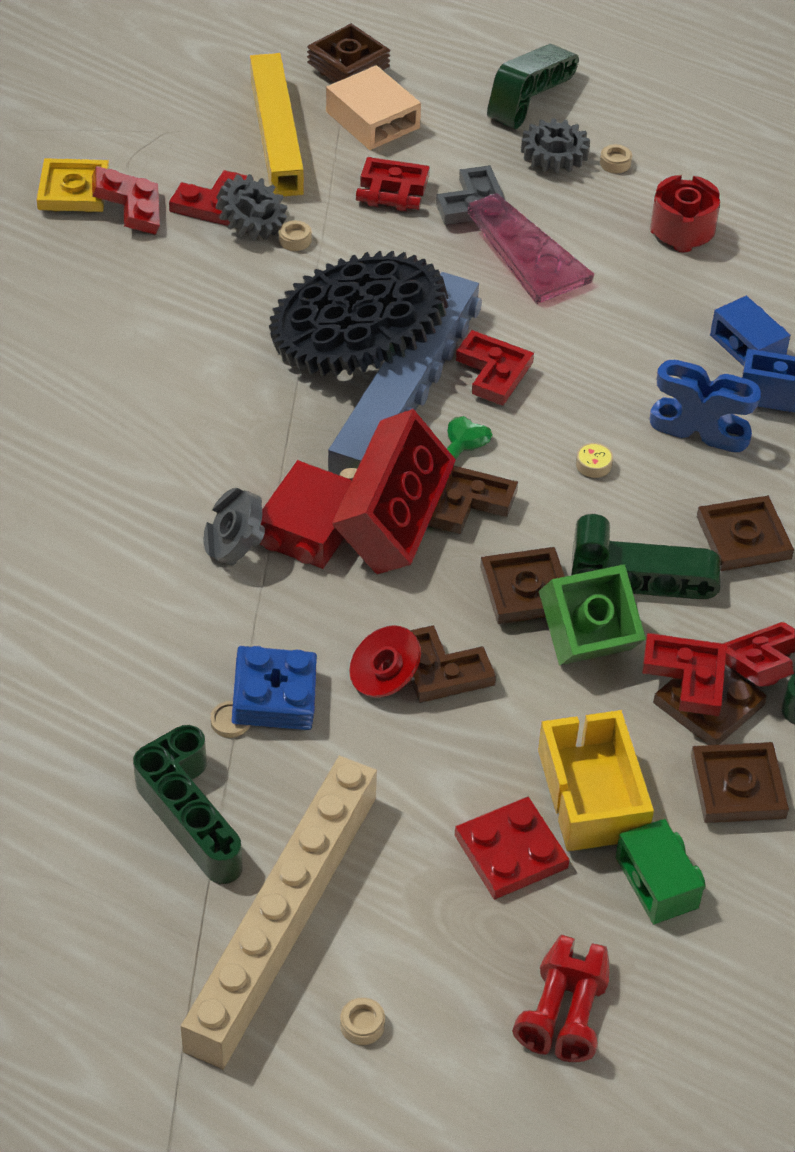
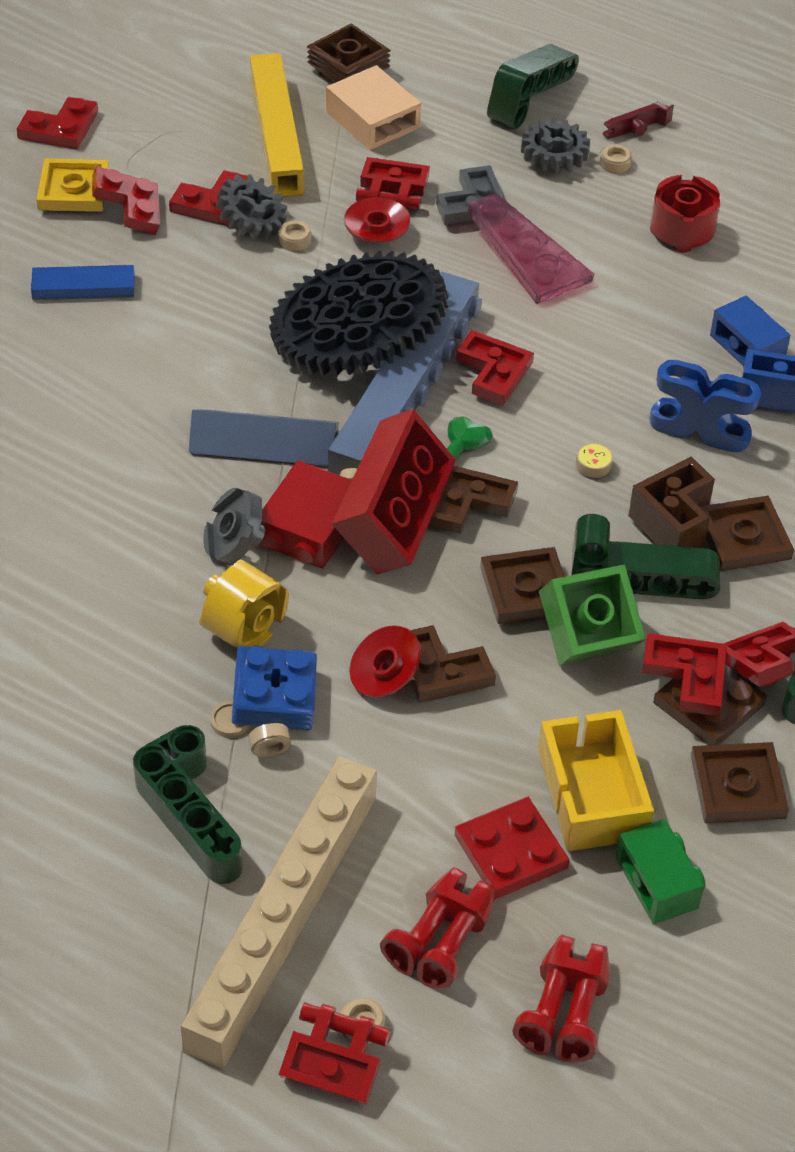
none -> red plate [16,97,98,149]
none -> blue tile [31,265,135,299]
none -> sand blue panel [189,409,339,466]
none -> yellow brick [199,560,289,649]
none -> tan tile [248,723,291,757]
none -> red plate [278,1002,391,1105]
none -> red dish [344,197,410,243]
none -> red piece [380,867,496,989]
none -> dark red piece [603,101,674,139]
none -> reddish brown brick [628,456,715,548]

